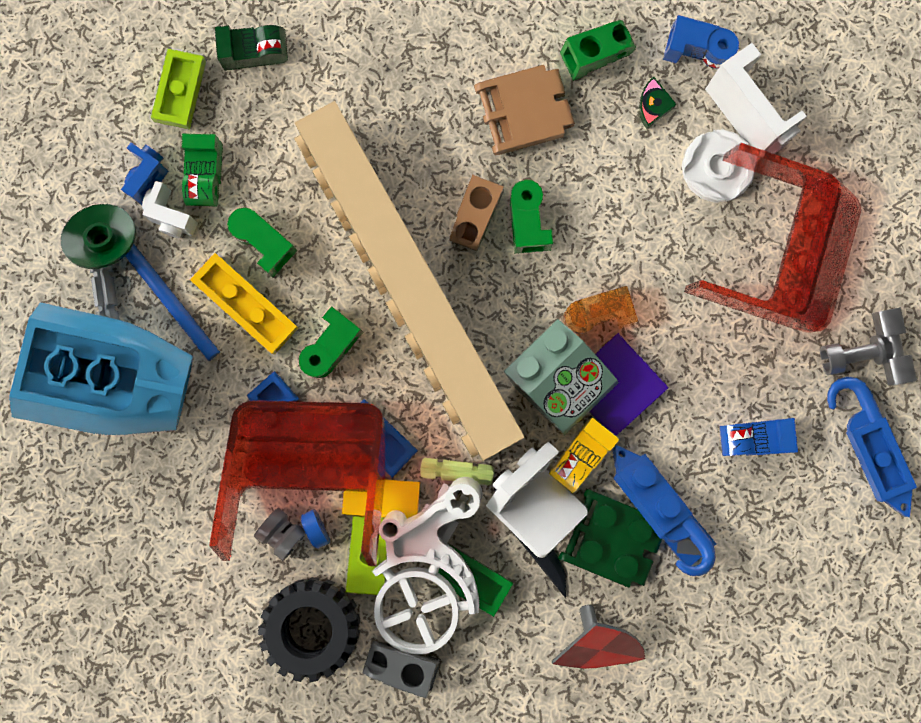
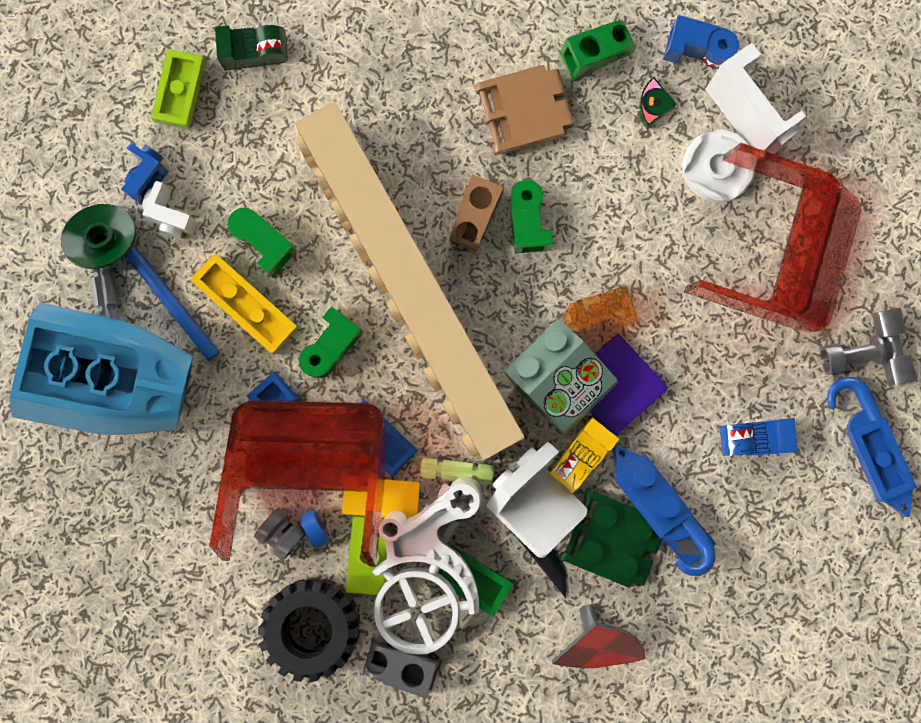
green leg [182,133,223,207] -> none

